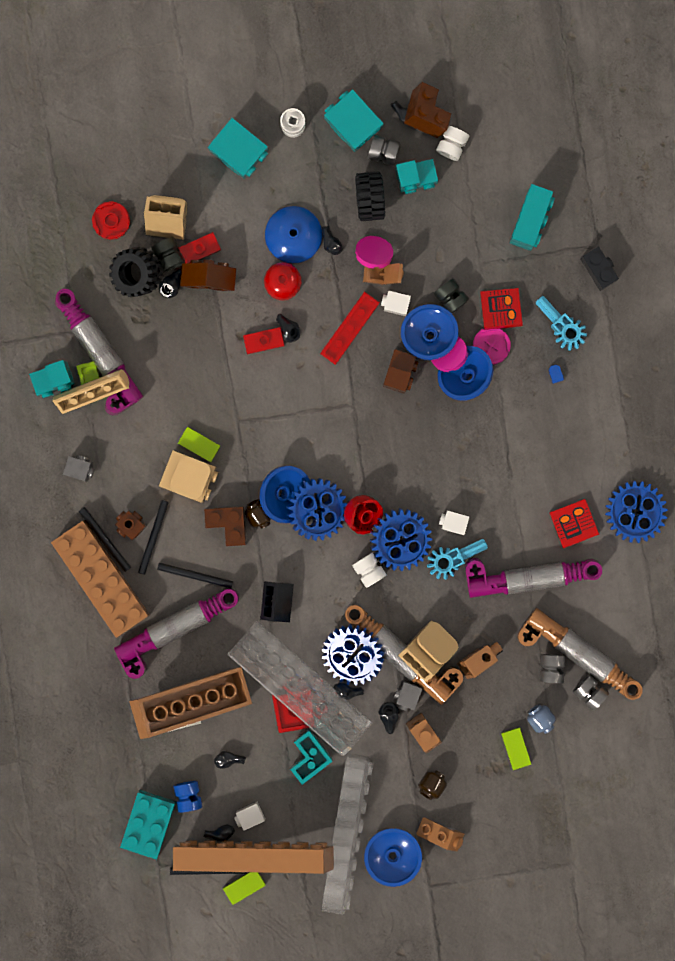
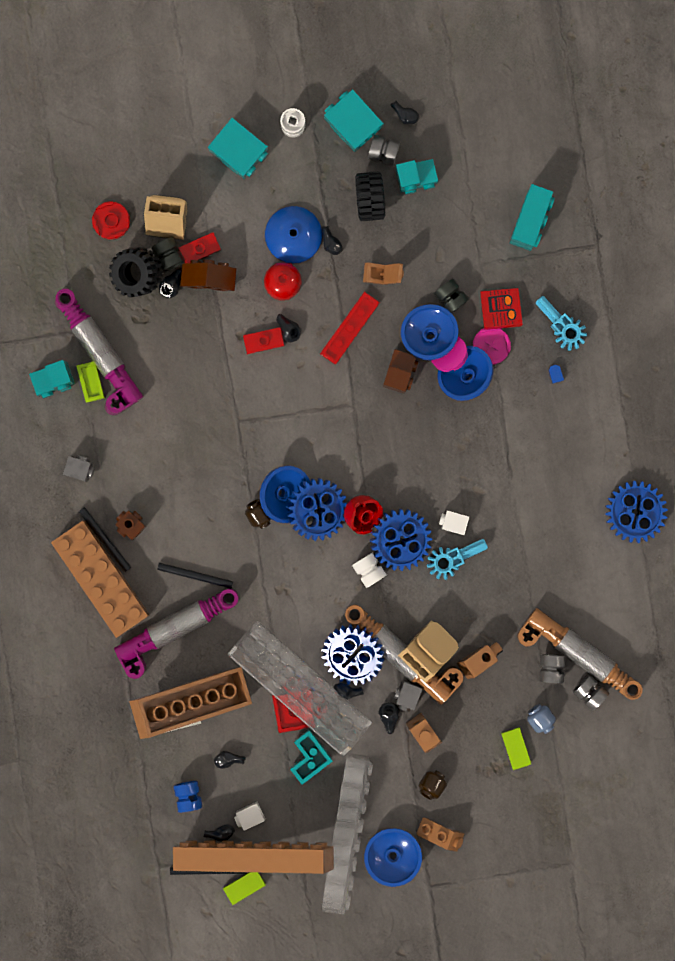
tan brick [53,369,129,414] -> none
teal brick [120,790,176,860] -> none
black bar [138,500,169,575] -> none
tan brick [159,451,219,503] -> none
lime tile [178,427,221,462] -> none
reddish brown brick [204,507,246,546] -> none
black brick [260,581,294,622] -> none
dark pink tile [355,236,393,269] -> none
white brick [381,291,411,316] -> none
reddish brown brick [404,82,452,138] -> none
white wheel [436,126,469,161] -> none
piece [465,558,602,598] -> none
red tile [549,499,599,548] -> none
black brick [580,246,619,291] -> none

